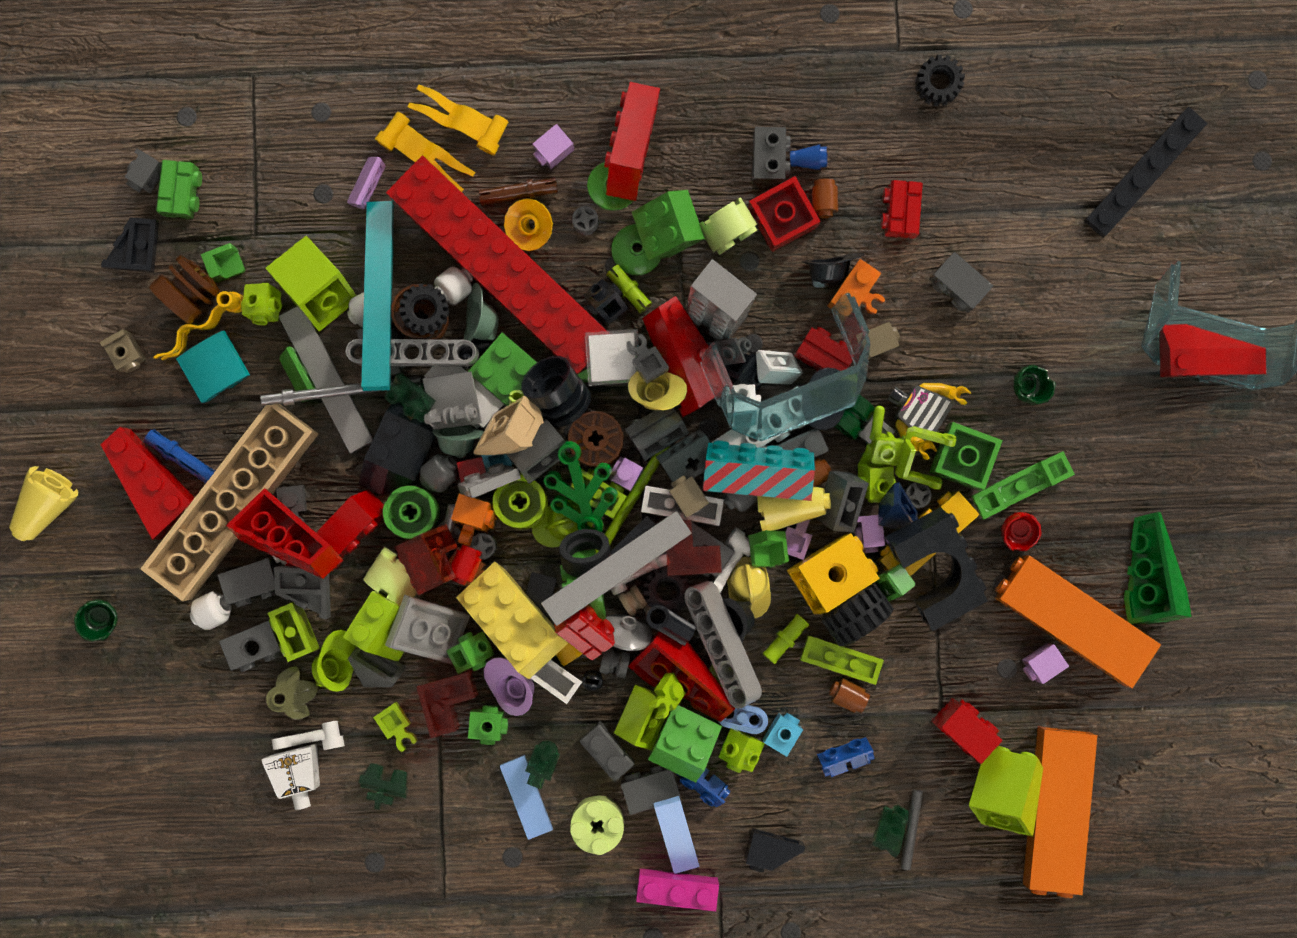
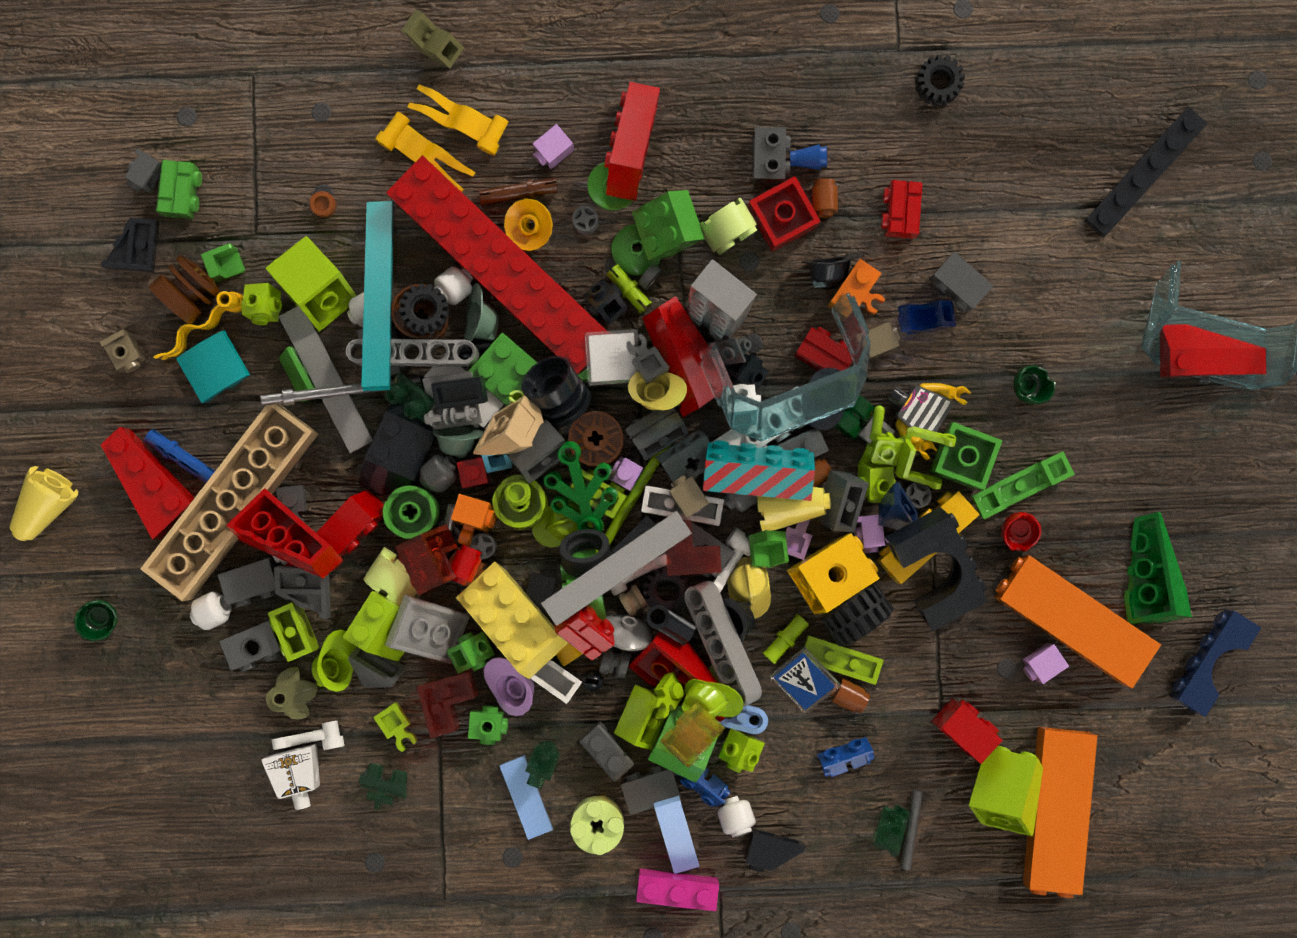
lavender slope [347,157,386,211] -> none
light grey plate [457,463,521,498] -> none
white slope [756,350,803,384] -> none
medium azure brick [762,712,803,757] -> none
bright green slope [875,564,915,601] -> none
none -> dark orange tile [309,191,337,218]
none -> olive brick [401,9,464,69]
none -> black tile [431,375,488,410]
none -> lime plate [504,480,531,506]
none -> dark grey tile [639,264,662,290]
none -> clear yellow brick [660,703,725,768]
none -> lime piece [682,679,744,722]
none -> white head [717,796,756,838]
none -> piece [770,647,841,714]
none -> clear blue brick [898,300,956,335]
none -> dark blue arch [1170,609,1261,717]

